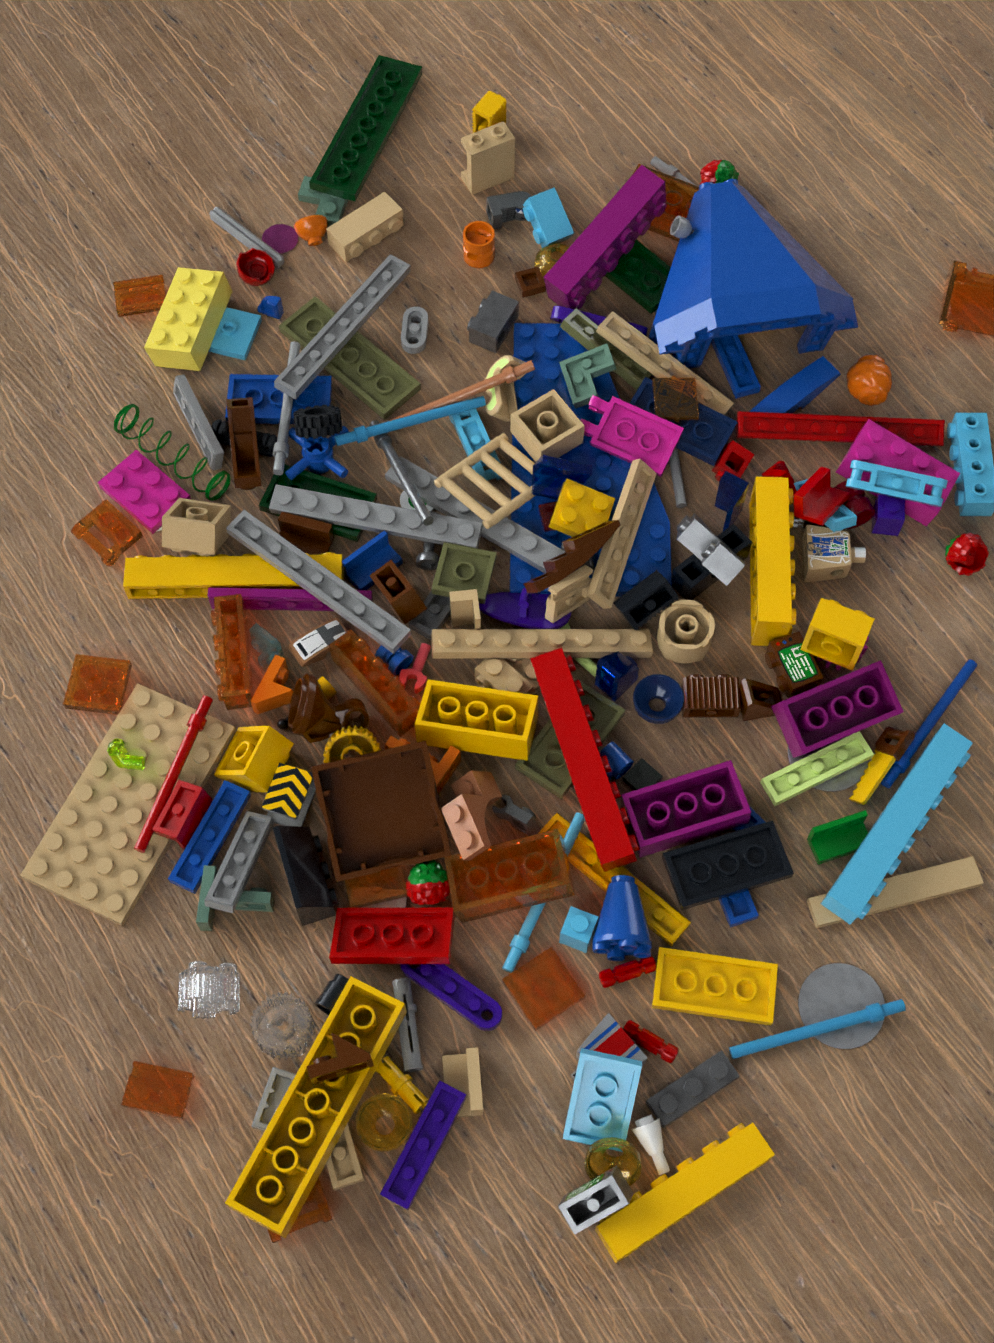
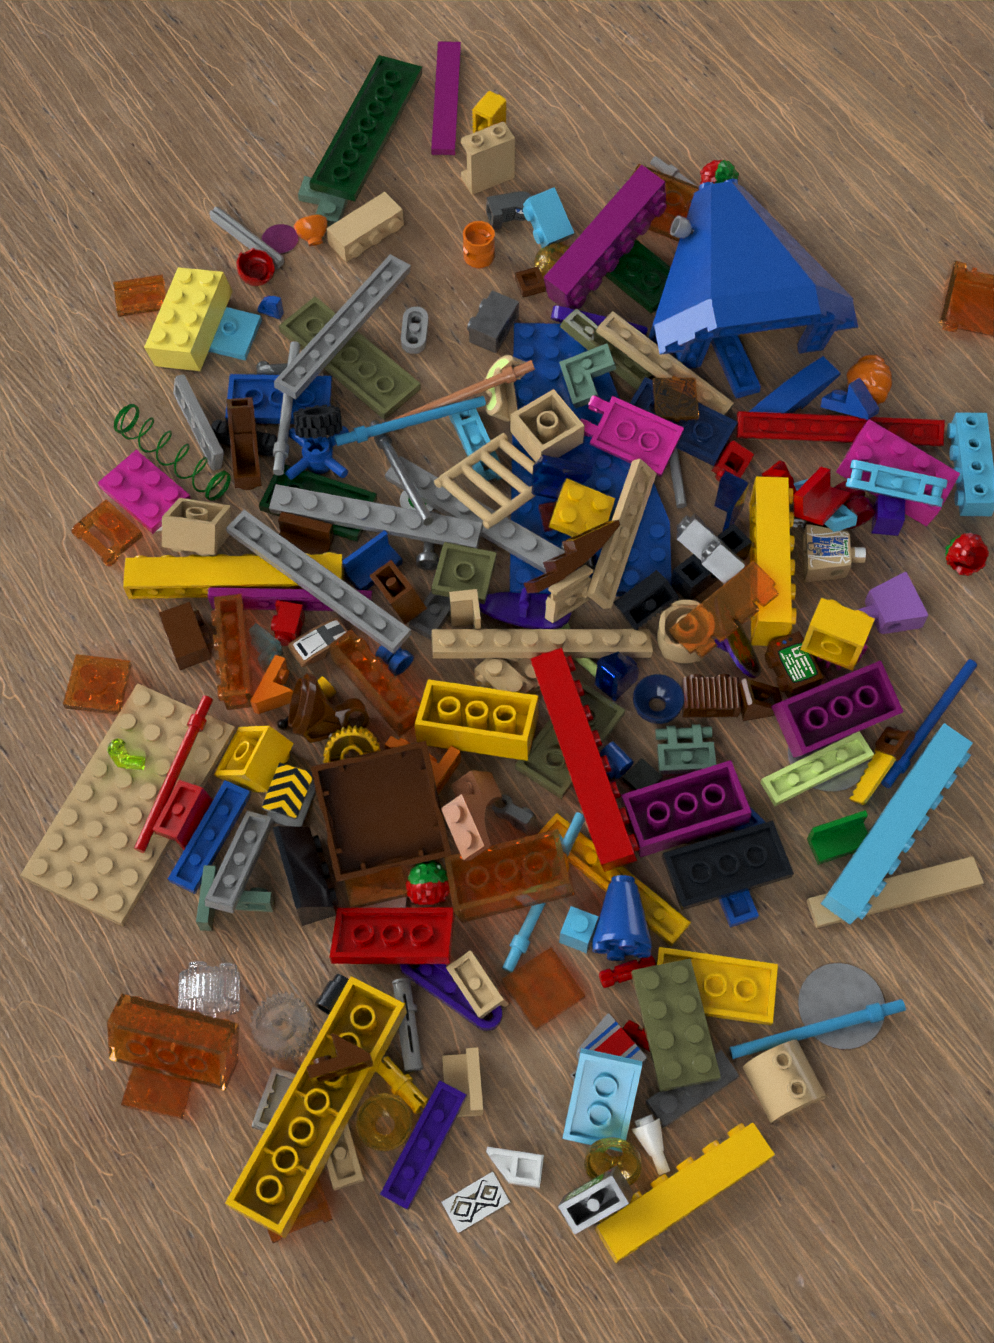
coral bar [399,643,431,694] -> none
none -> clear orange brick [107,994,239,1090]
none -> reddish brown brick [159,602,213,670]
none -> dark grey arm [256,361,288,375]
none -> red brick [271,600,305,646]
none -> magenta tile [431,41,461,155]
none -> white sticker [442,1172,510,1233]
none -> tan panel [446,950,510,1018]
none -> white tile [486,1147,544,1189]
none -> olive plate [631,959,721,1092]
none -> sand green plate [655,724,716,775]
none -> clear orange windscreen [669,561,779,658]
none -> shield [714,595,761,679]
none -> tan brick [743,1040,827,1123]
none -> blue slope [821,378,879,420]
none -> medium lavender torso [857,572,928,634]

